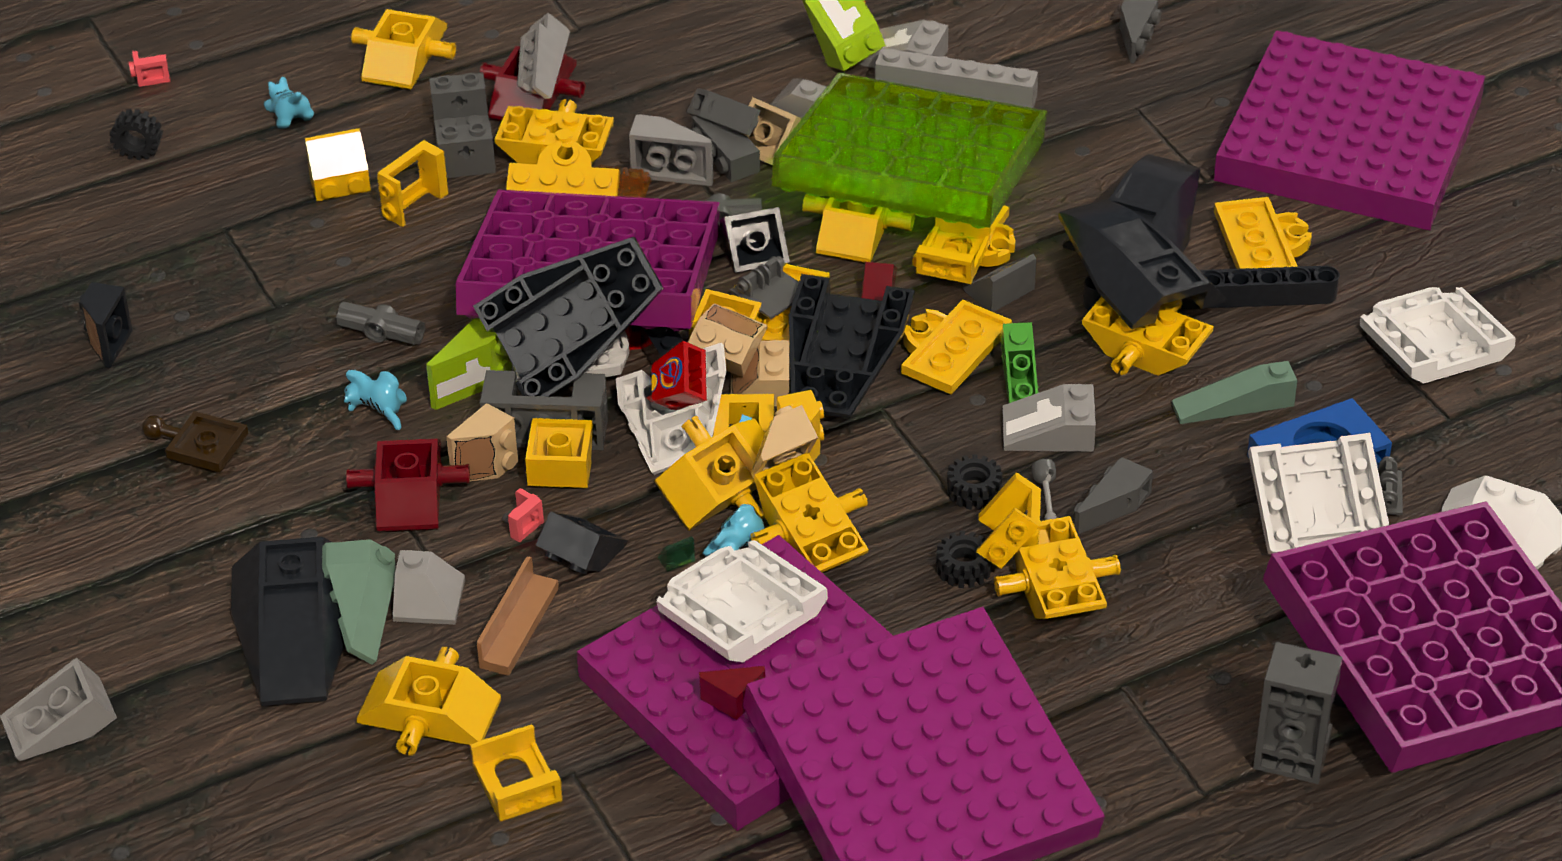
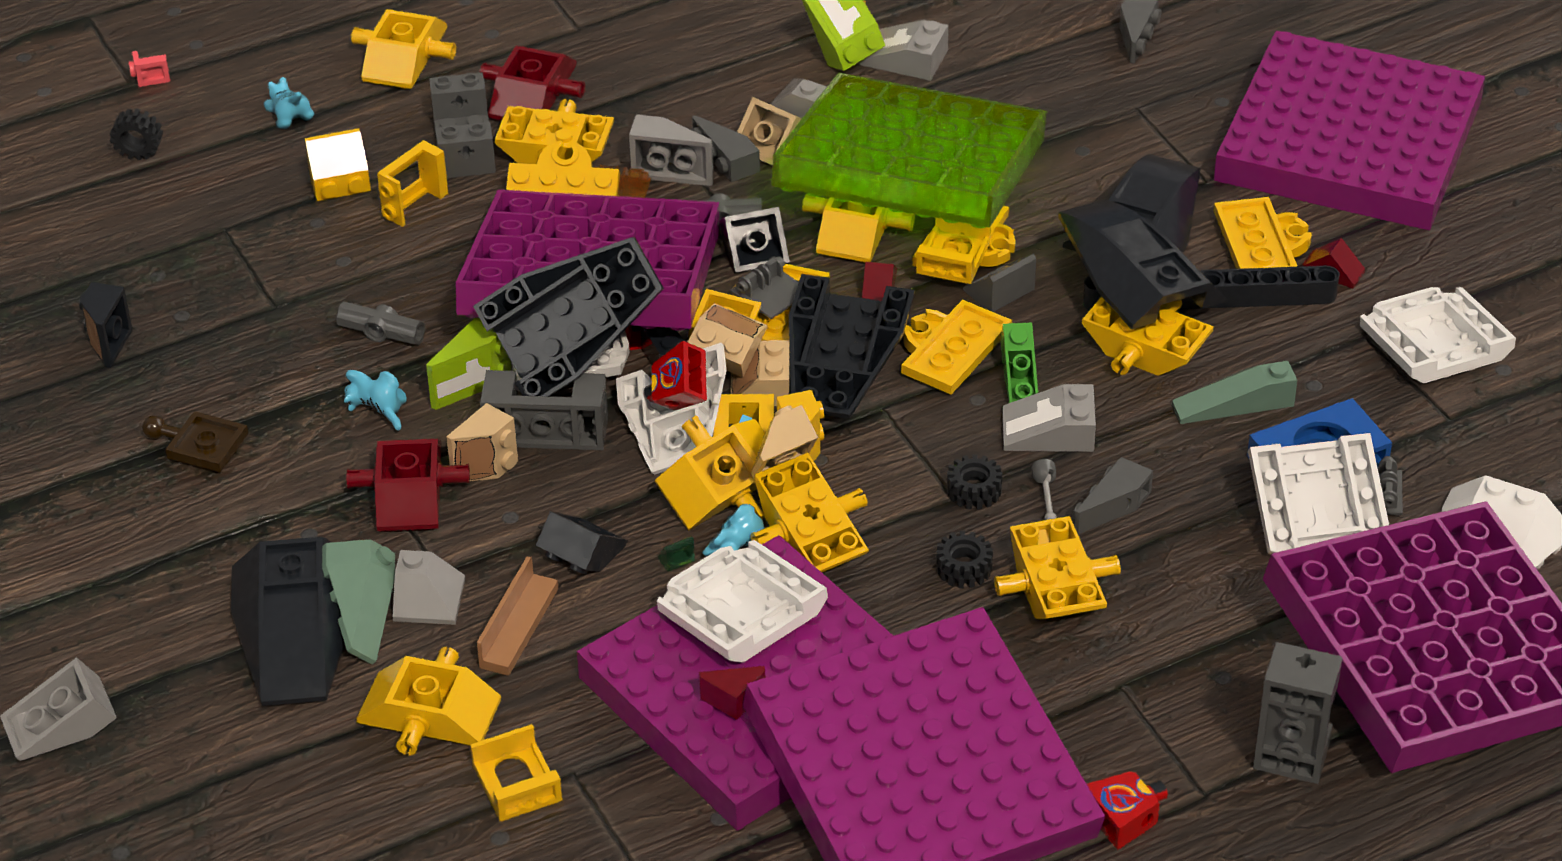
coral bracket [508,488,544,543] -> none
light grey wedge [517,13,570,99] -> none
yellow slope [525,418,593,488] -> none
dark grey slope [686,88,761,136] -> none
light grey brick [875,48,1038,113] -> none
yellow panel [976,472,1041,569] -> none
none -> red torso [1087,771,1168,850]
none -> dark red slope [1302,238,1365,289]

